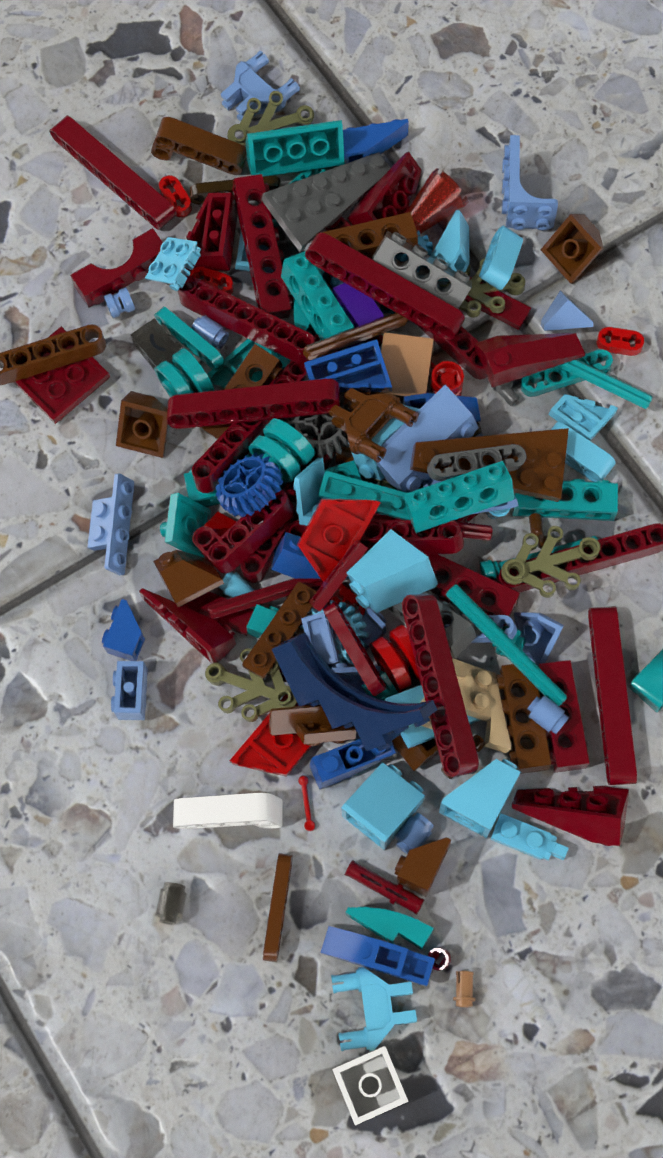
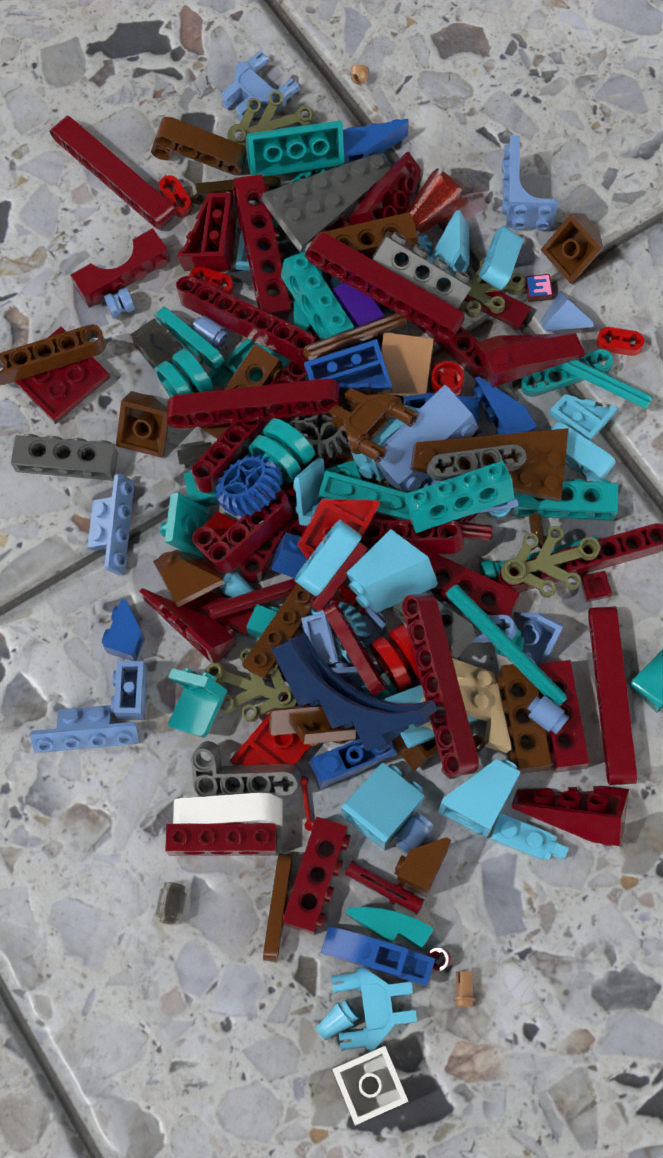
medium azure hinge [145,237,201,291] -> none
none -> dark grey brick [11,434,118,481]
none -> medium blue bracket [30,705,139,753]
none -> dark red brick [165,823,277,856]
none -> teal bracket [168,668,228,738]
none -> clear smoke brick [177,440,212,469]
none -> dark grey beam [191,741,302,797]
none -> dark red brick [282,816,351,935]
none -> medium azure beam [294,520,362,596]
none -> medium azure cone [316,1000,359,1040]
none -> medium nougat hinge [350,65,369,85]
none -> blue slope [473,377,537,435]
none -> tile [525,274,553,302]
none -> dark red tile [580,571,612,603]

